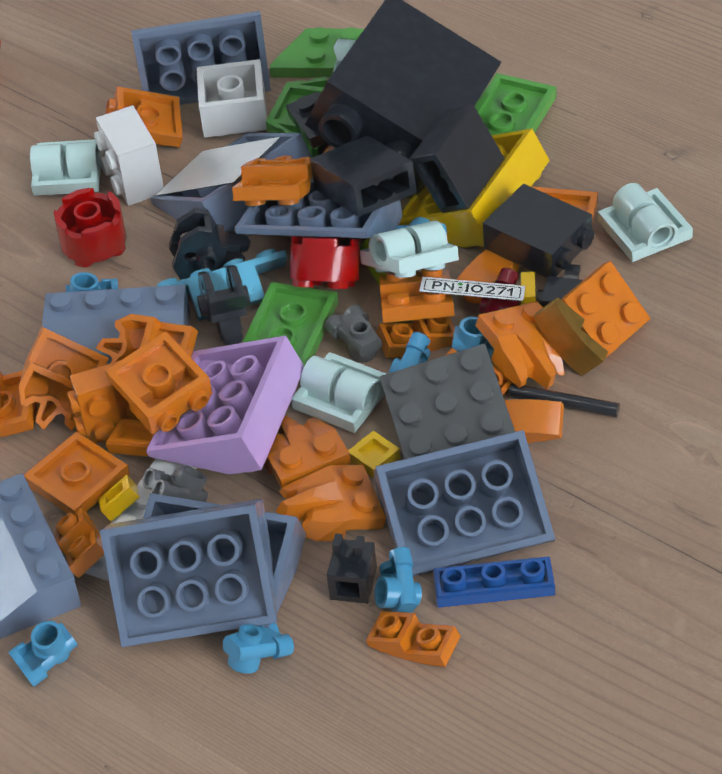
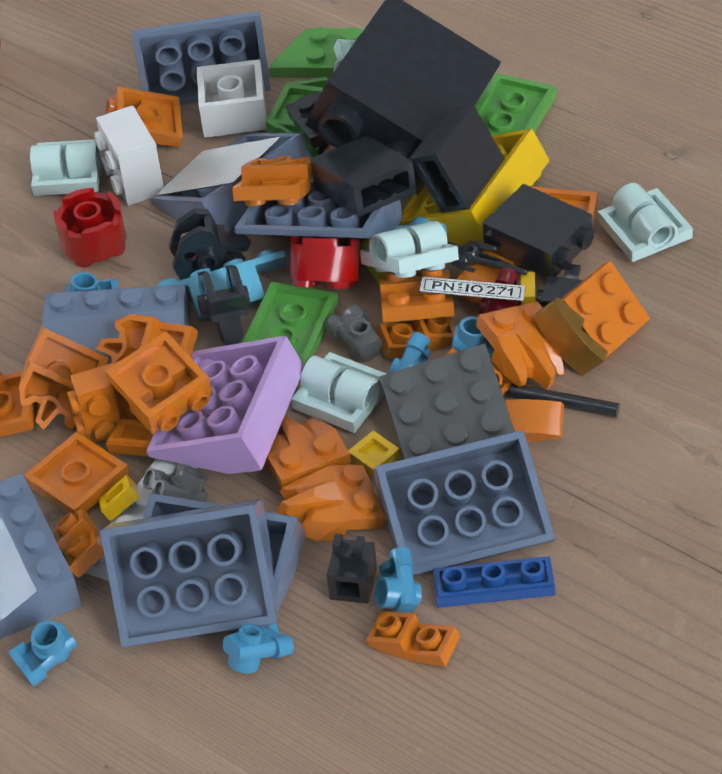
none -> black piece [447,240,528,275]

